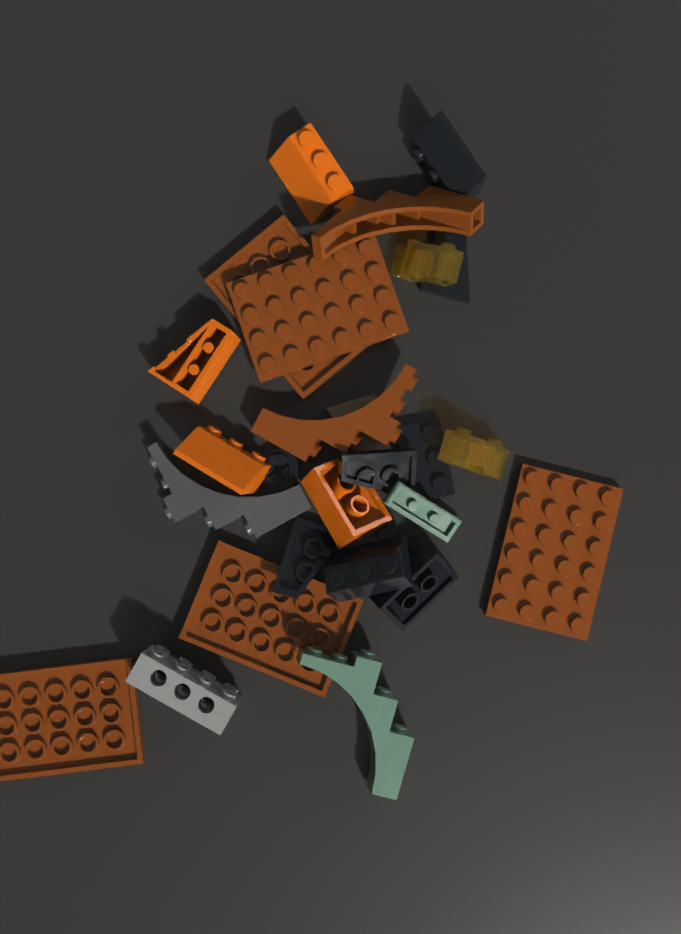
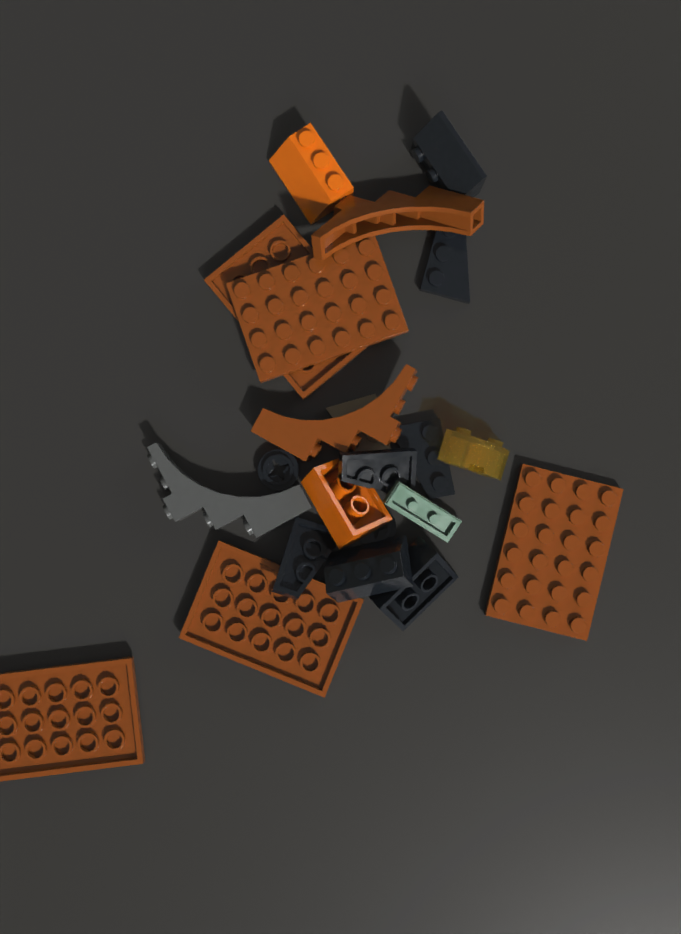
light grey brick [125,644,242,736] -> none
orange wedge [148,319,241,405] -> none
orange slope [173,425,271,495] -> none
sand green arch [296,646,414,800] -> none
clear yellow brick [390,239,464,287] -> none

